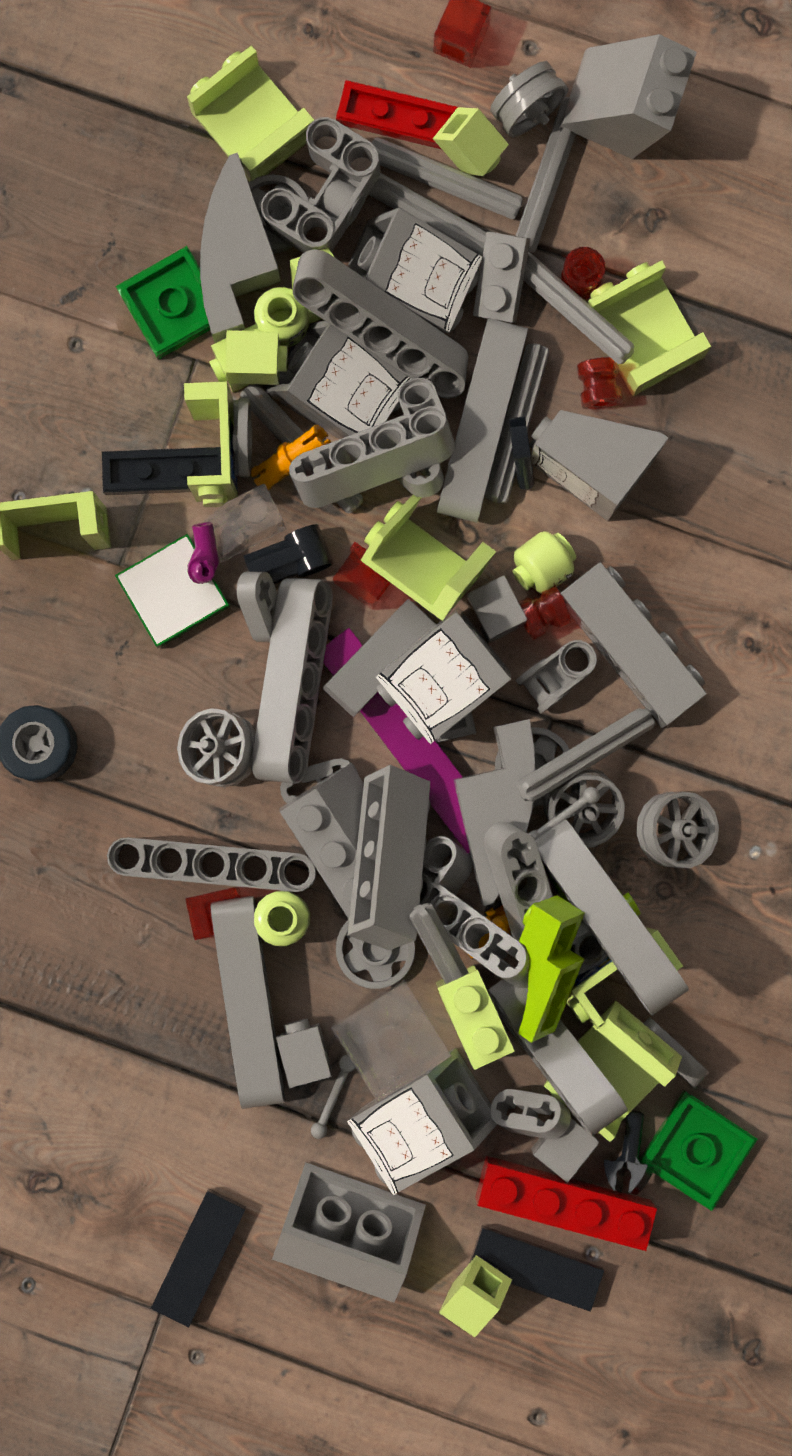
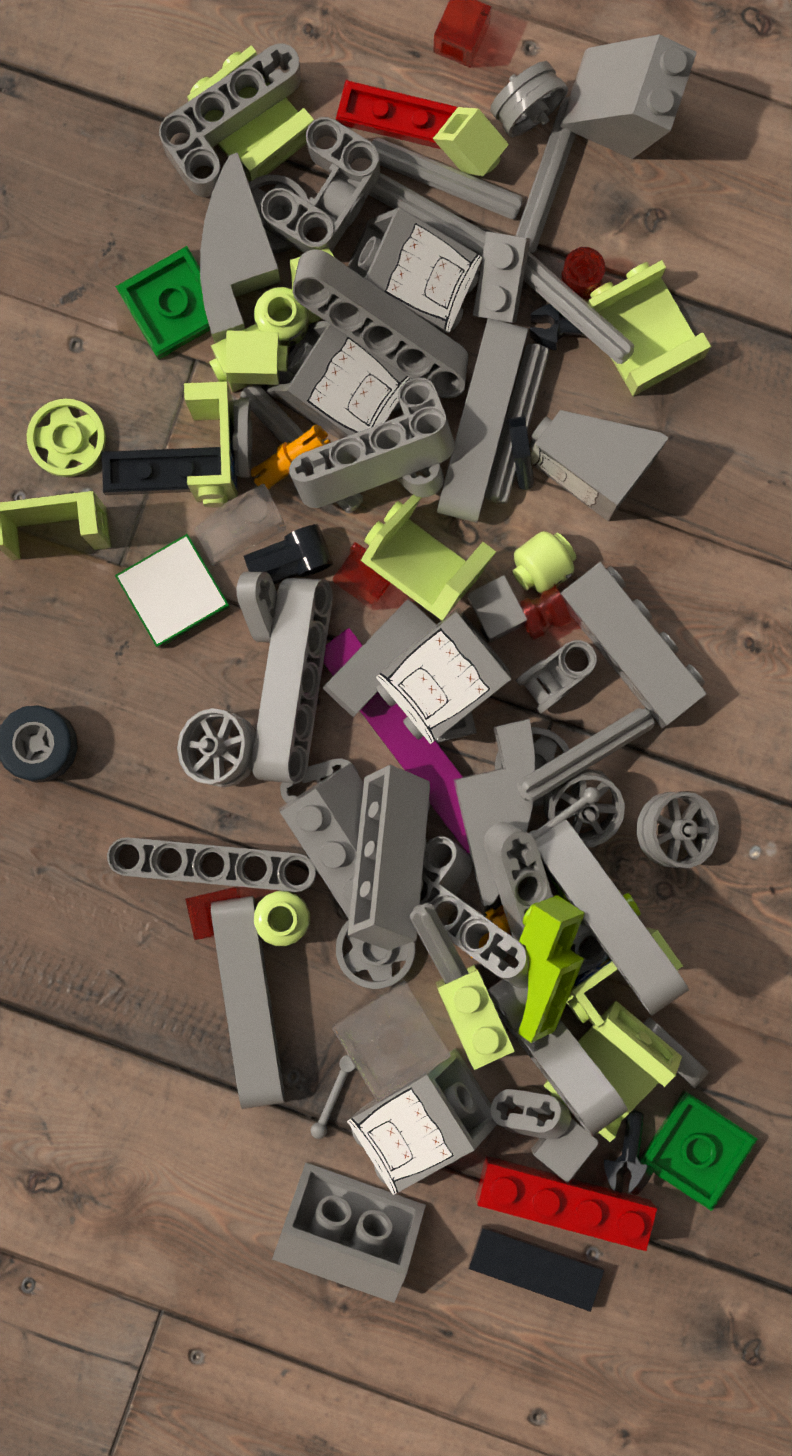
black tile [150,1188,246,1328] -> none
magenta arm [187,522,219,584] -> none
light grey brick [276,1018,333,1088] -> none
yellowish green brick [439,1255,512,1337] -> none
clear red wheel [577,357,623,409] -> none
none -> yellowish green wheel [27,399,106,477]
none -> light grey beam [159,43,301,197]
none -> black bar [530,304,608,350]

